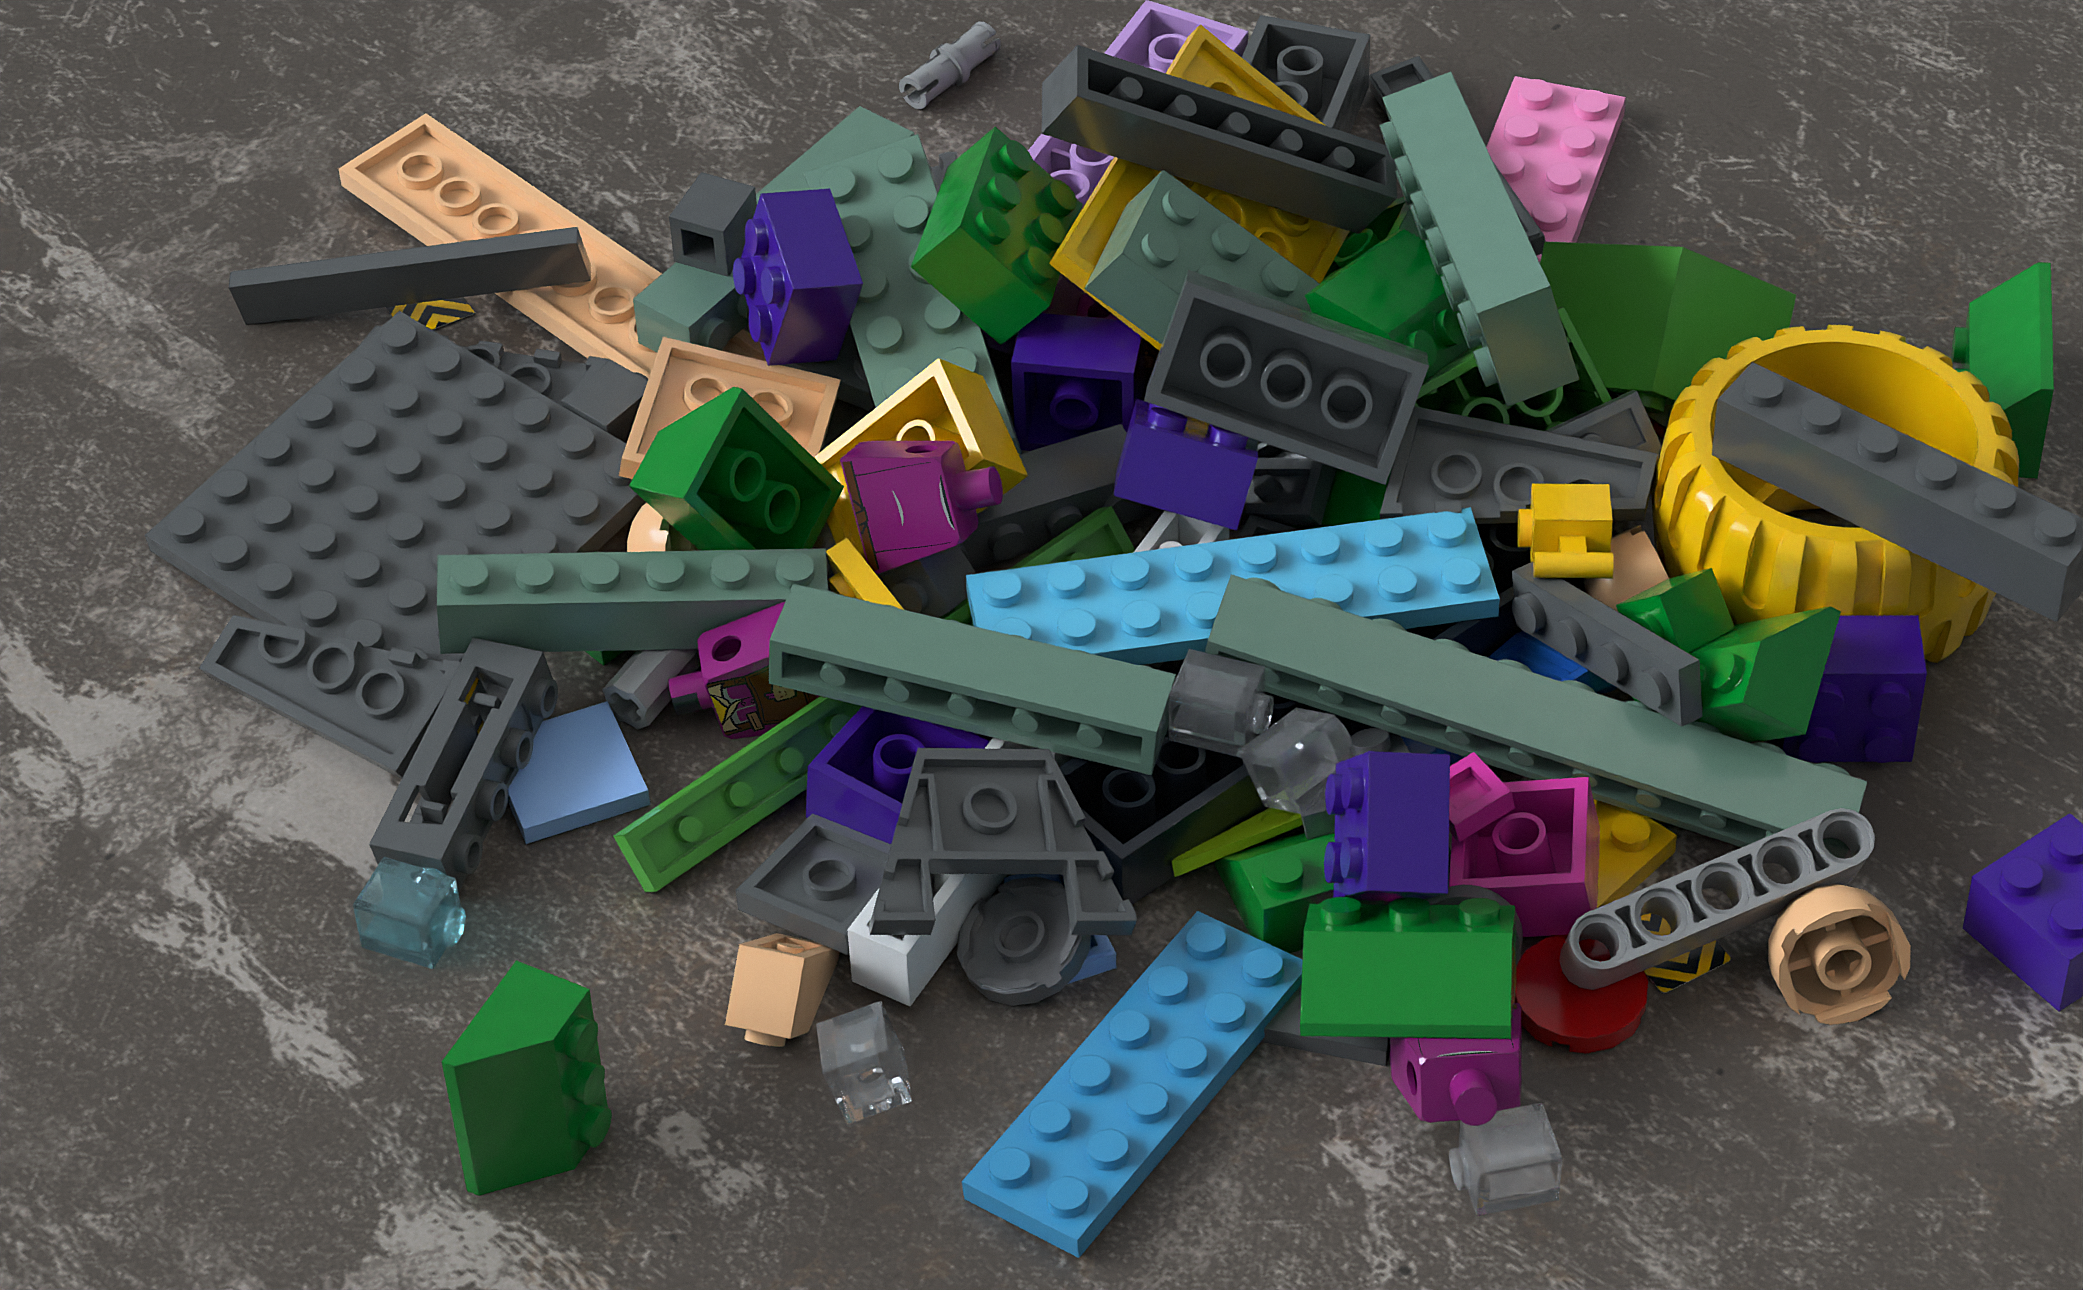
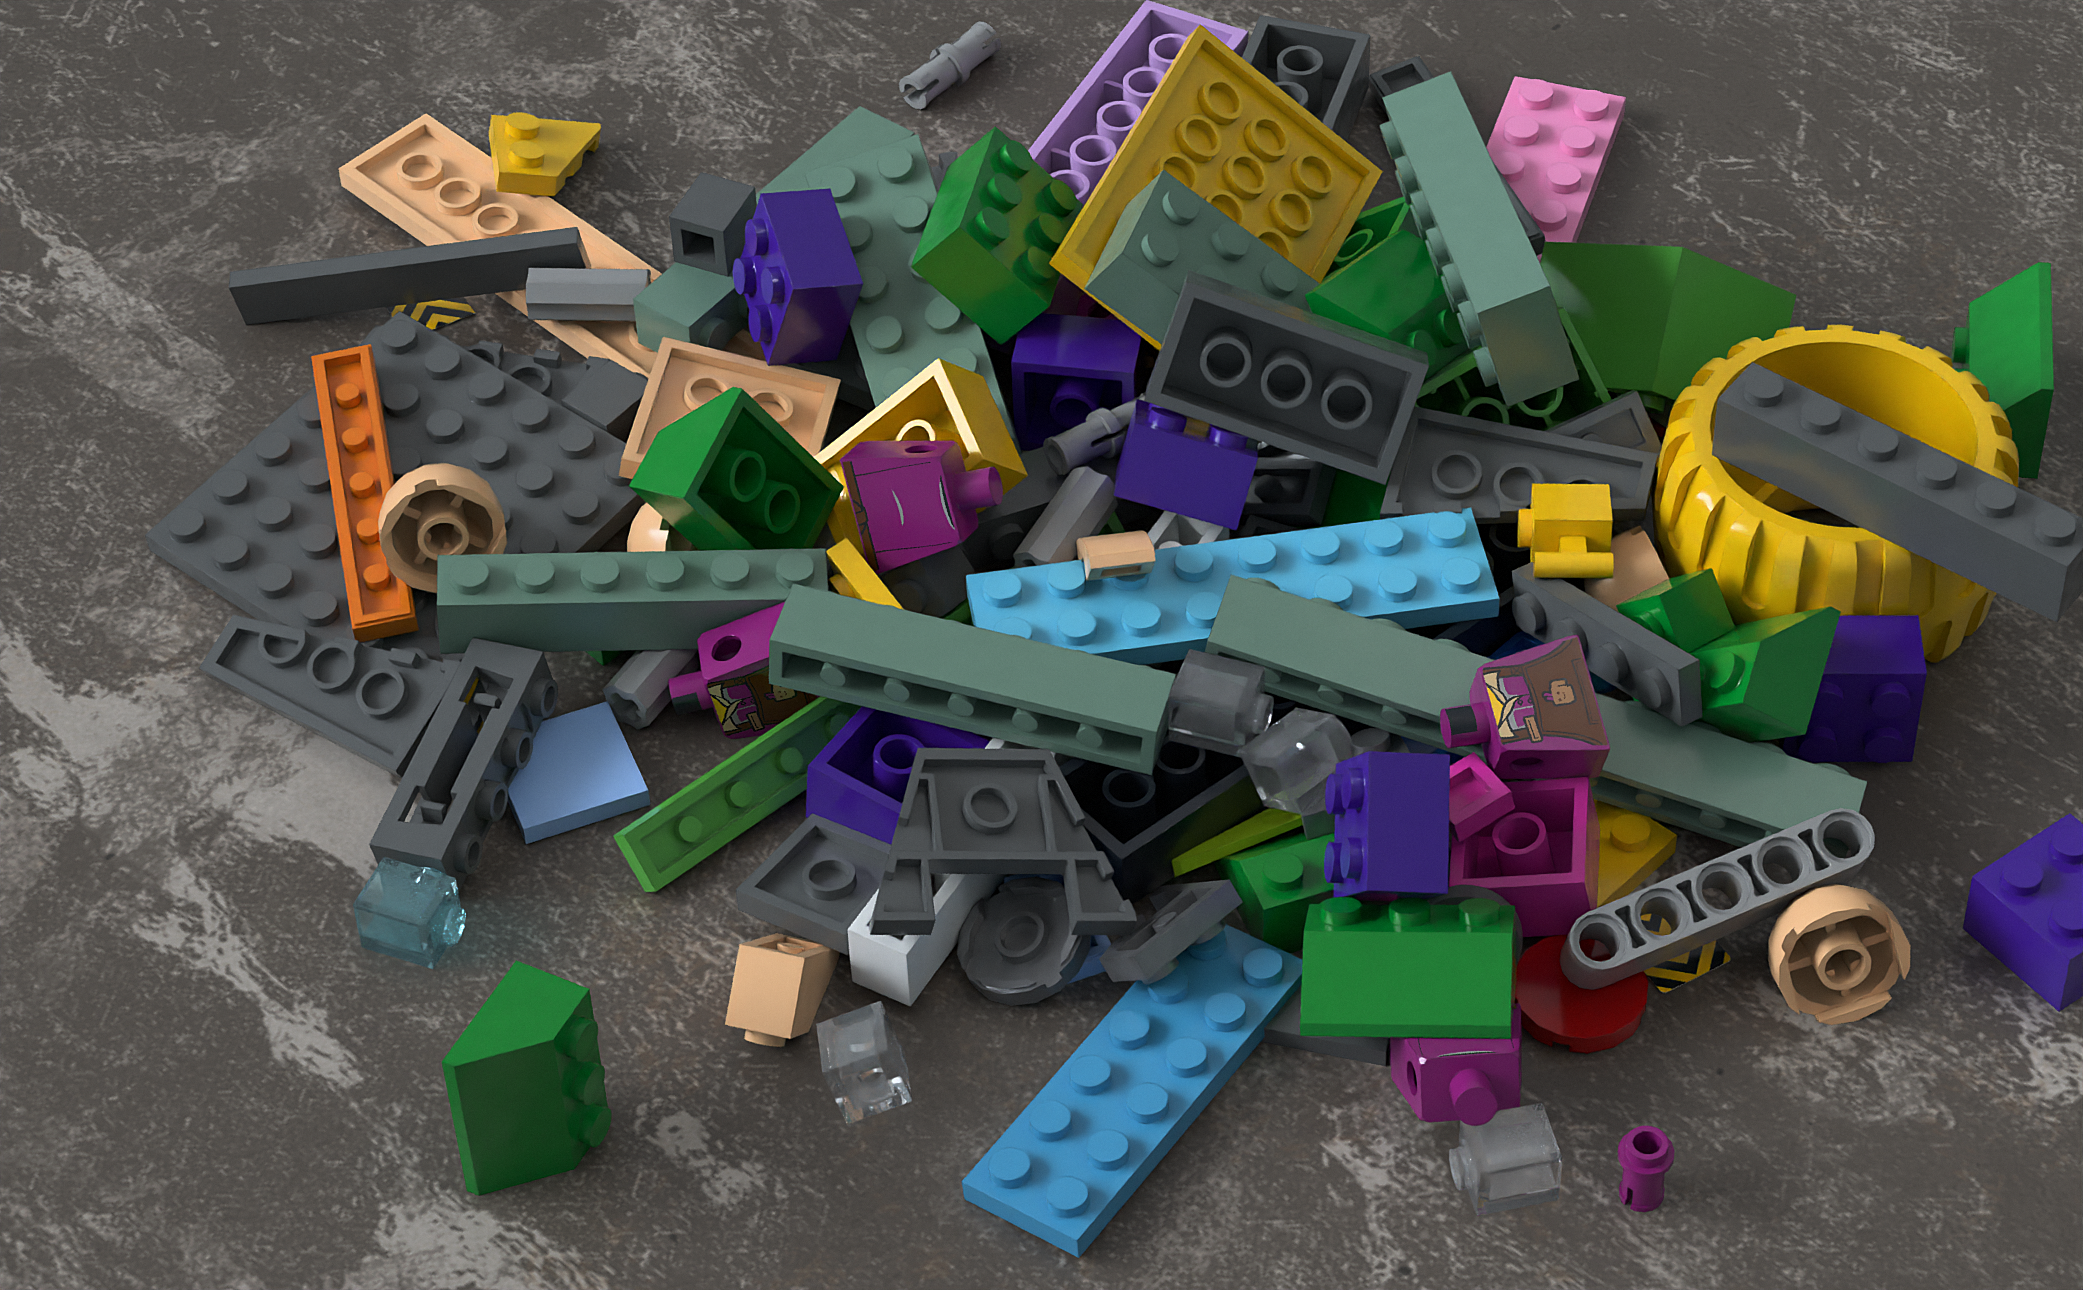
dark grey brick [1042,45,1397,234] -> none
none -> orange tile [311,344,419,642]
none -> light nougat cylinder [378,463,507,593]
none -> yellow wing [489,112,601,197]
none -> light grey axle [526,268,651,322]
none -> light grey axle [1012,466,1118,569]
none -> light grey pin [1043,392,1146,475]
none -> light nougat slope [1076,530,1156,581]
none -> flat silver wing [1099,880,1243,984]
none -> torso [1440,635,1611,779]
none -> magenta pin [1617,1125,1675,1212]

